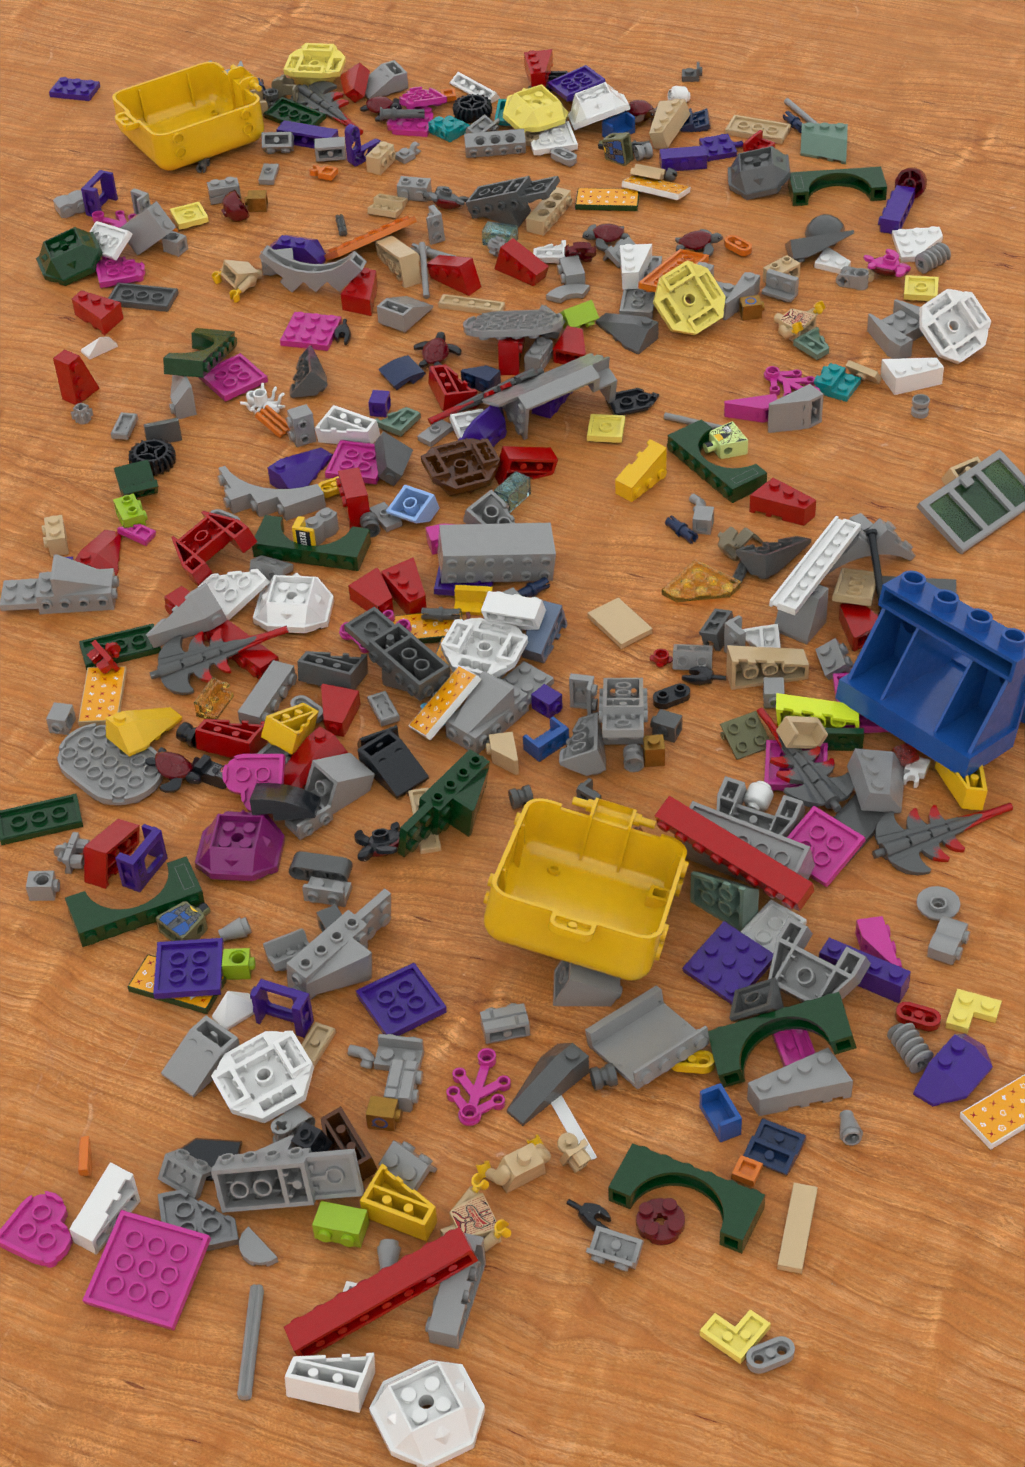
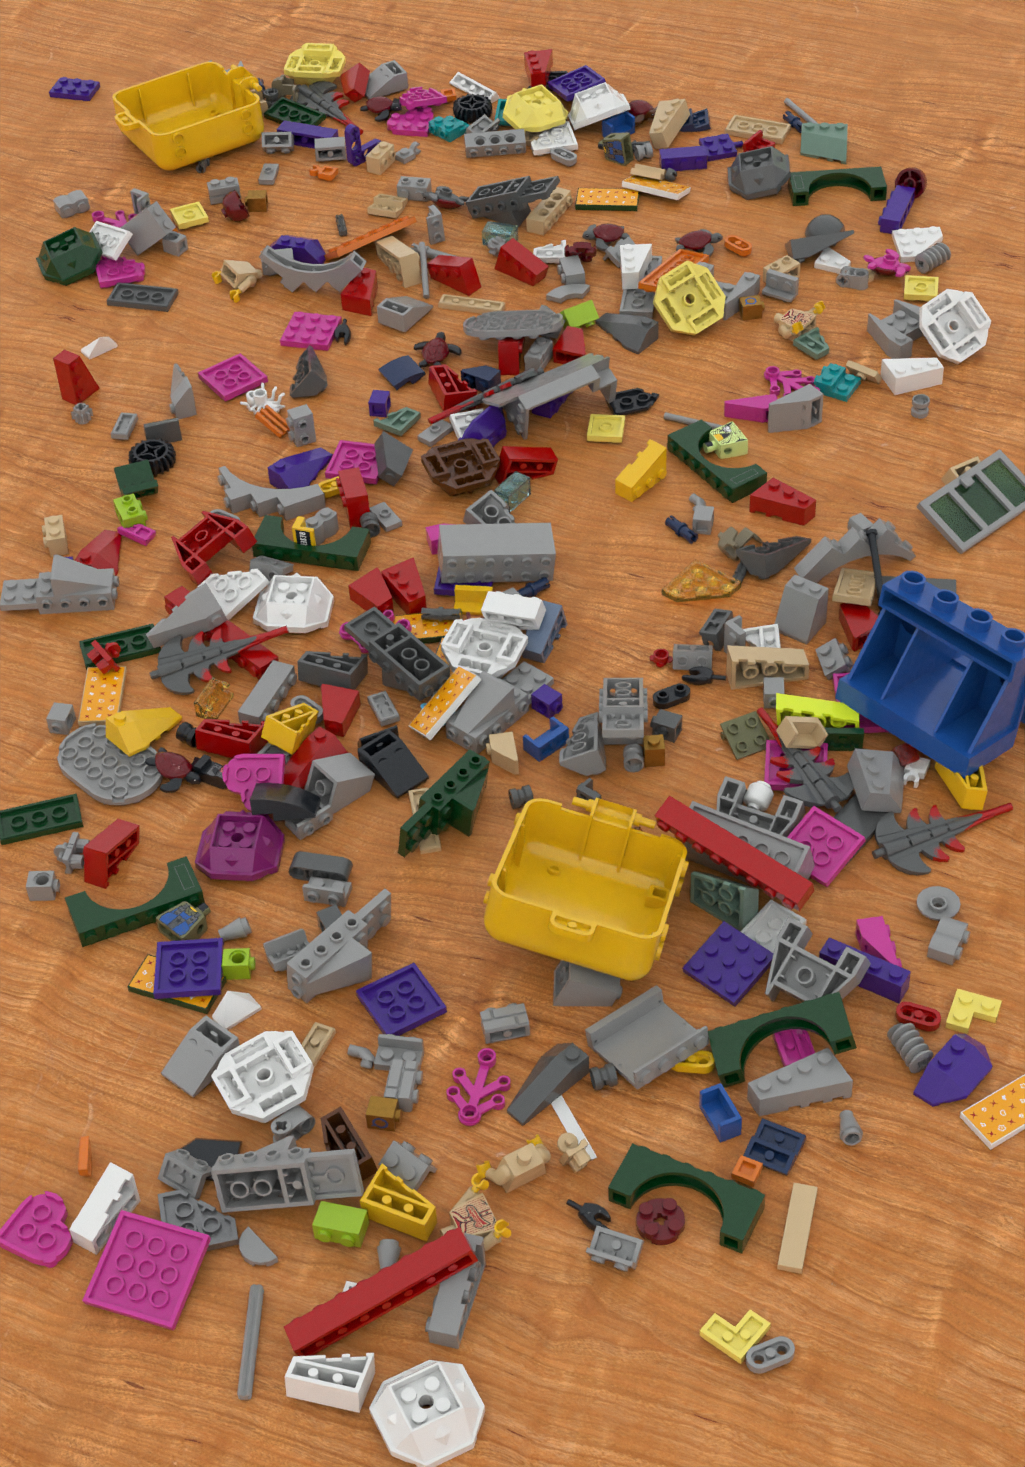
red wedge [72,290,124,336] -> none
dark purple window [81,170,118,217] -> none
dark purple window [115,824,168,893] -> none
dark green arch [163,328,237,378] -> none
dark purple window [250,979,314,1038] -> none
black brick [291,1121,333,1152] -> none
white wedge [315,405,380,444] -> none
black animal [354,822,400,862] -> none
dark grey pin [380,107,425,121] -> none
light blue slope [386,485,439,524] -> none
light grey bracket [569,673,598,715] -> none
tan tile [588,597,652,649] -> none
white head [667,86,690,103] -> none
dark grey bracket [682,62,702,82] -> none
dark grey slope [729,977,784,1022] -> none
white plate [769,516,861,615] -> none

